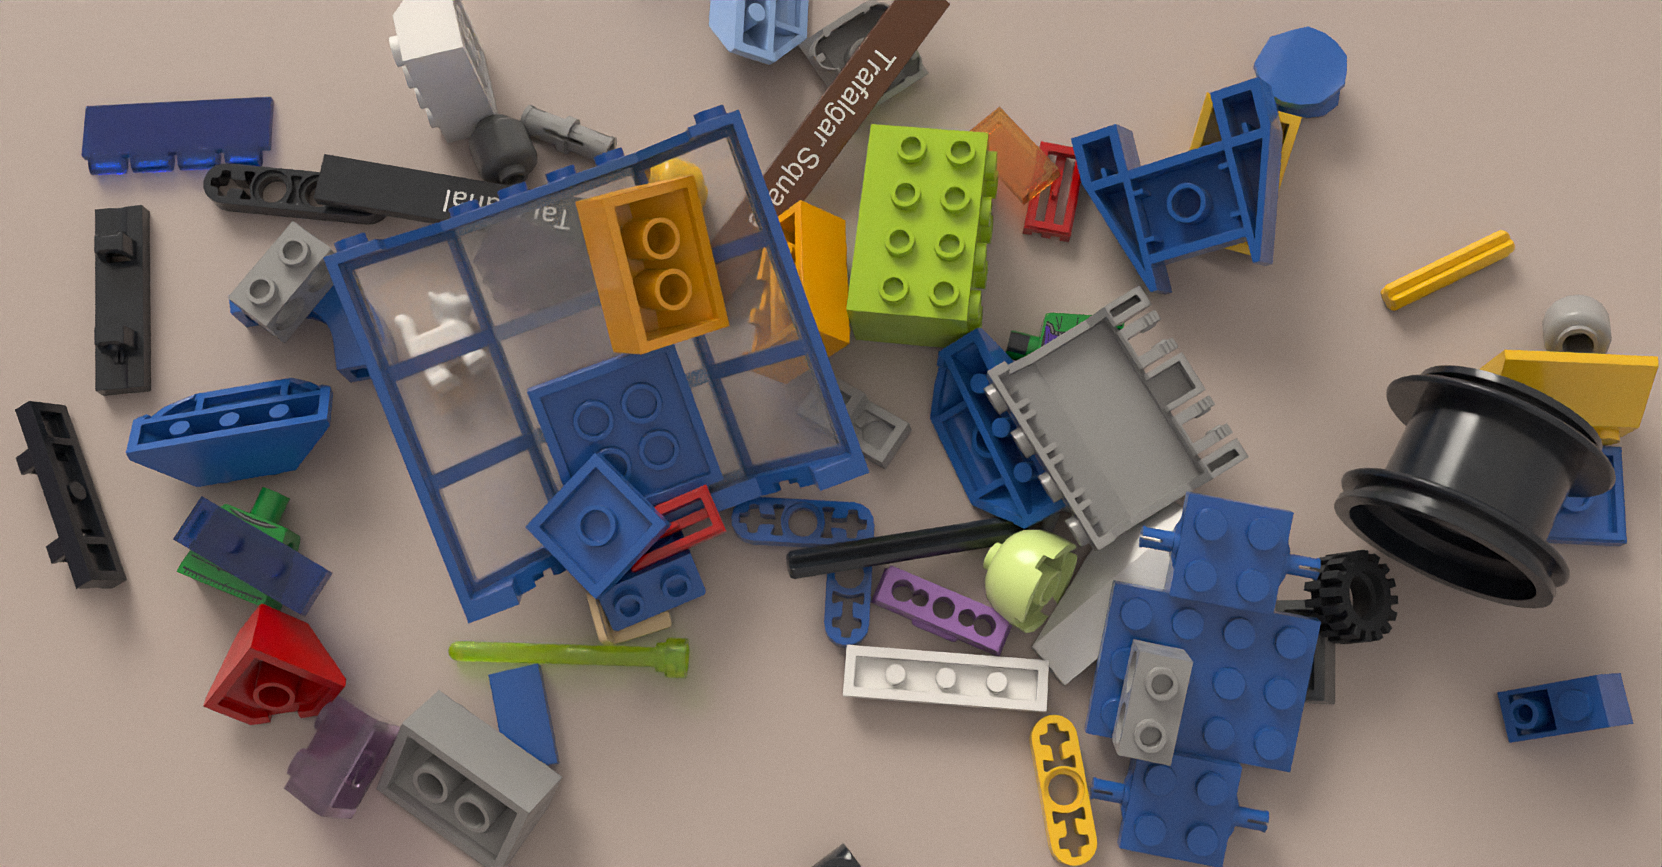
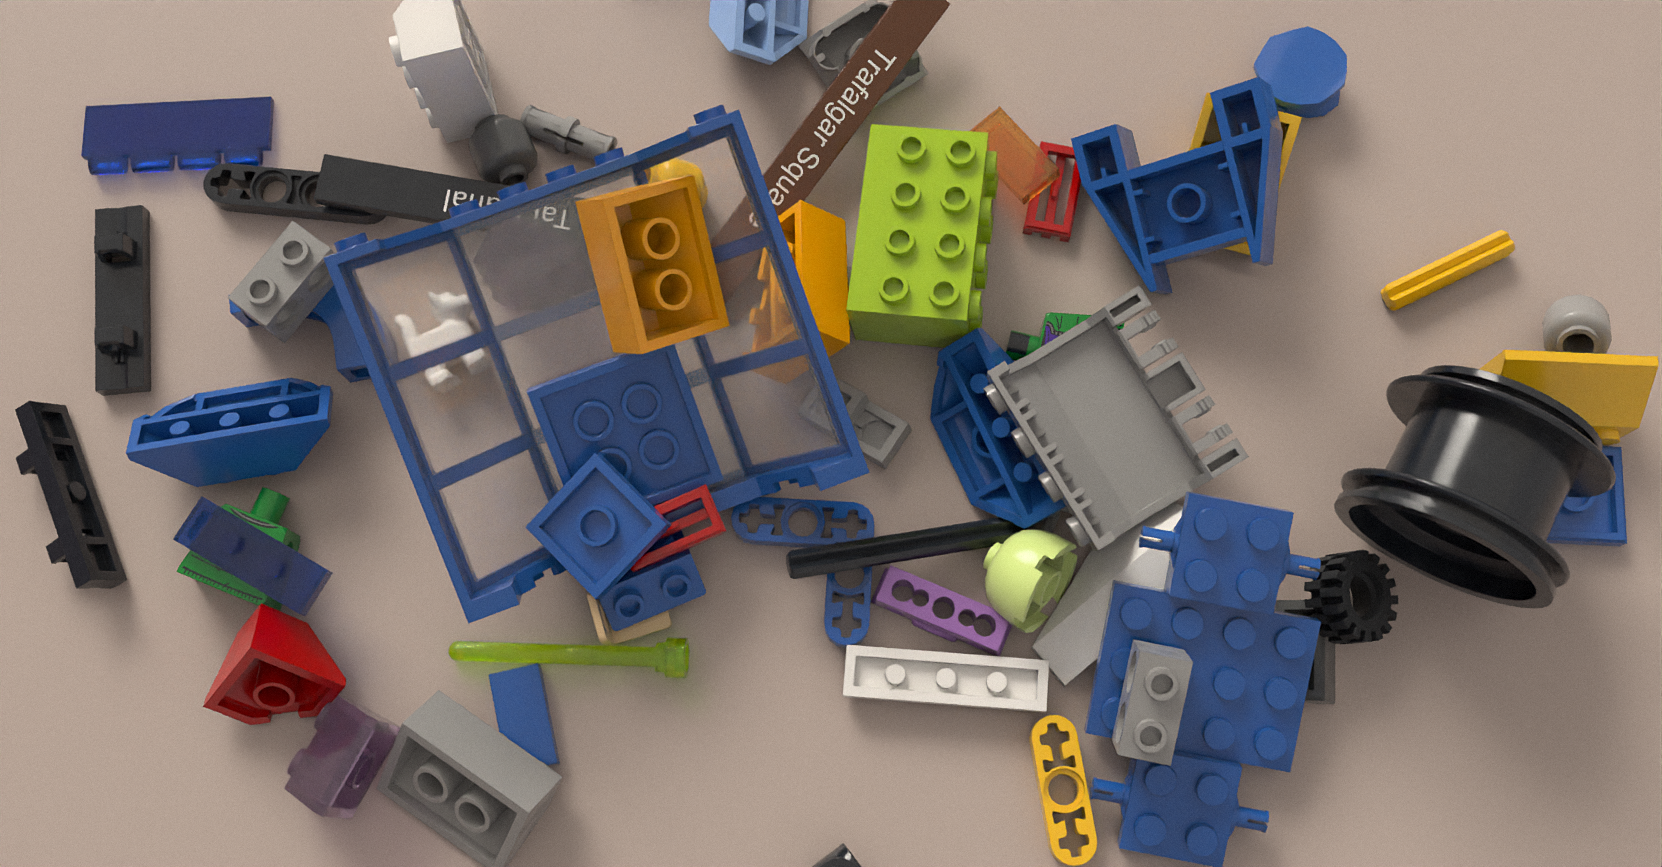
blue slope [1497,673,1634,743] -> none

